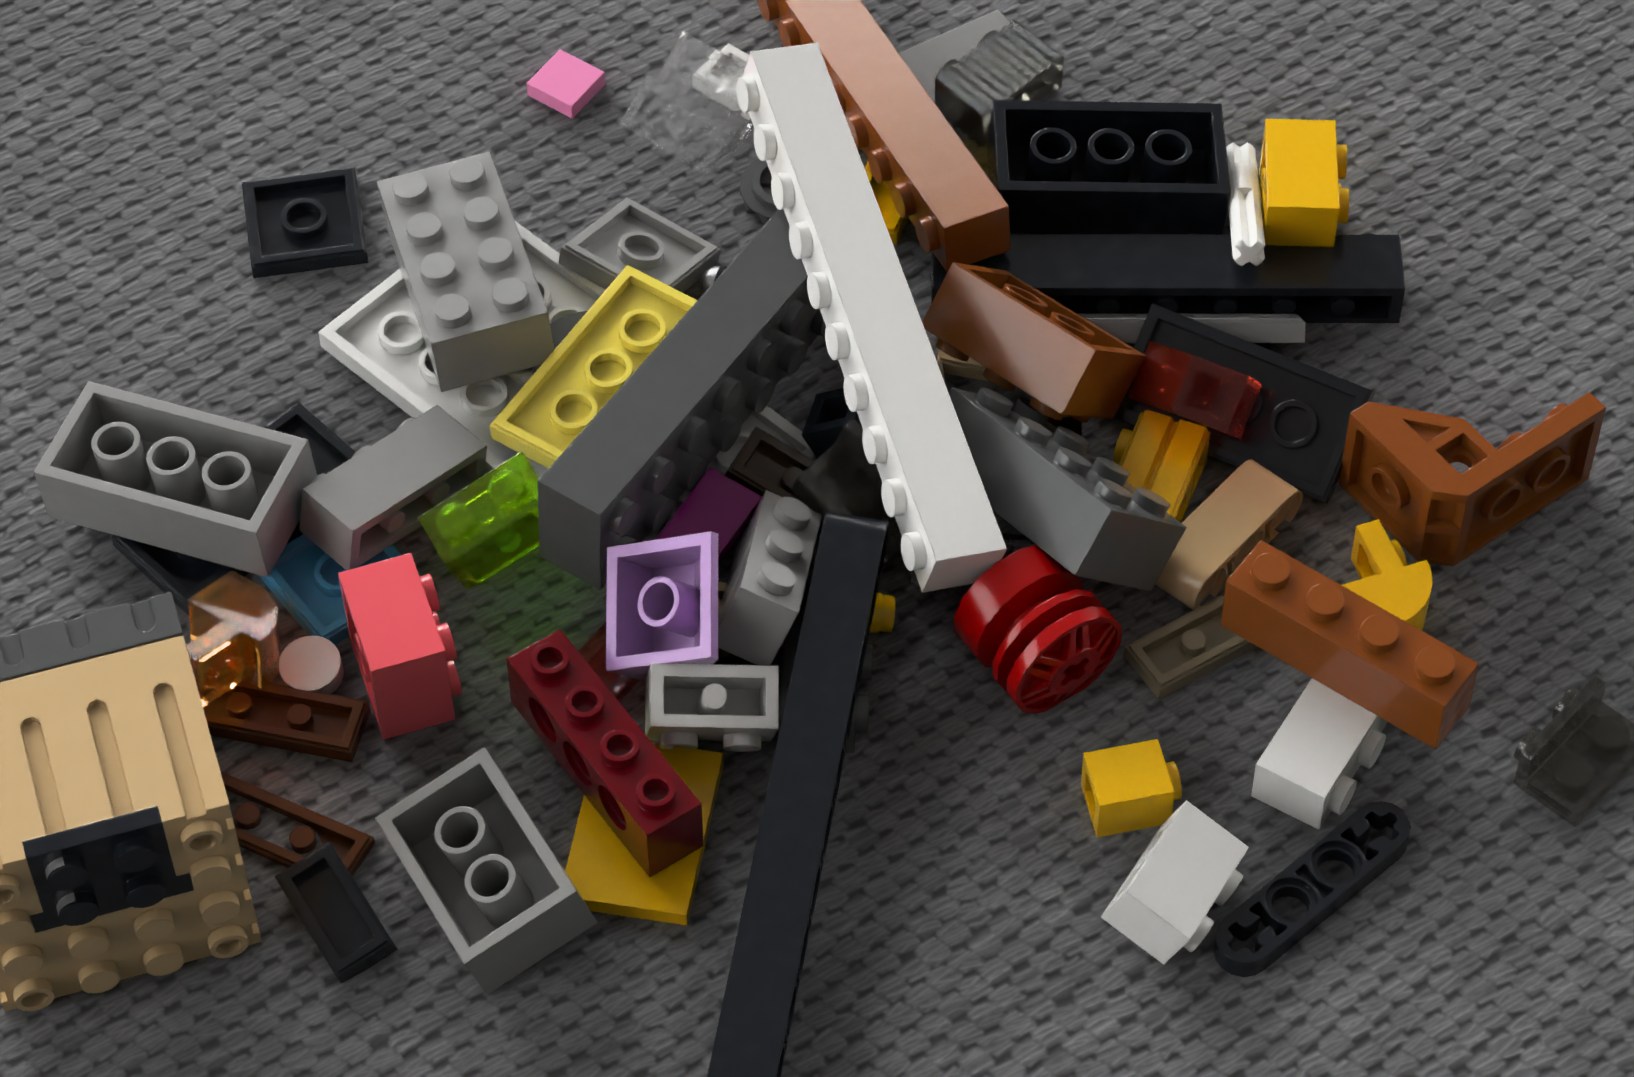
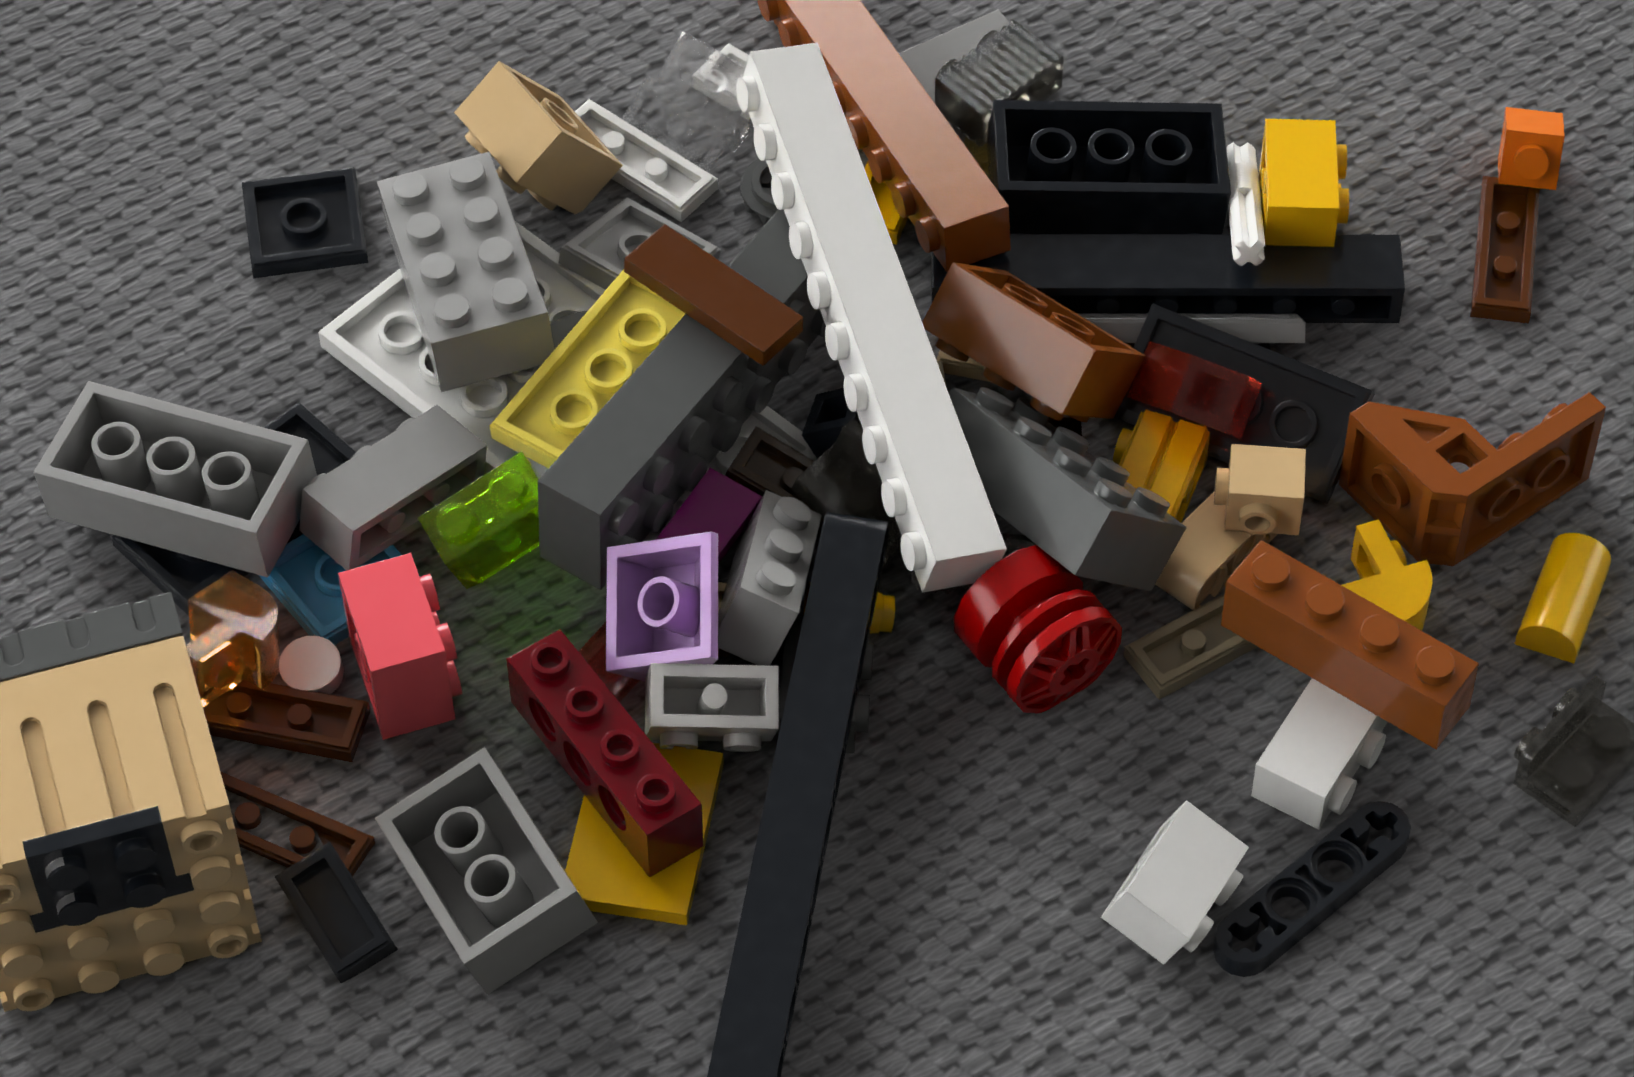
bright pink tile [526,49,606,119] -> none
yellow brick [1081,739,1182,837] -> none
none -> tan brick [454,61,623,214]
none -> white tile [575,99,718,222]
none -> reddish brown tile [624,224,804,366]
none -> tan brick [1214,444,1306,535]
none -> reddish brown tile [1470,176,1540,324]
none -> orange brick [1498,107,1565,190]
none -> yellow brick [1514,533,1611,664]

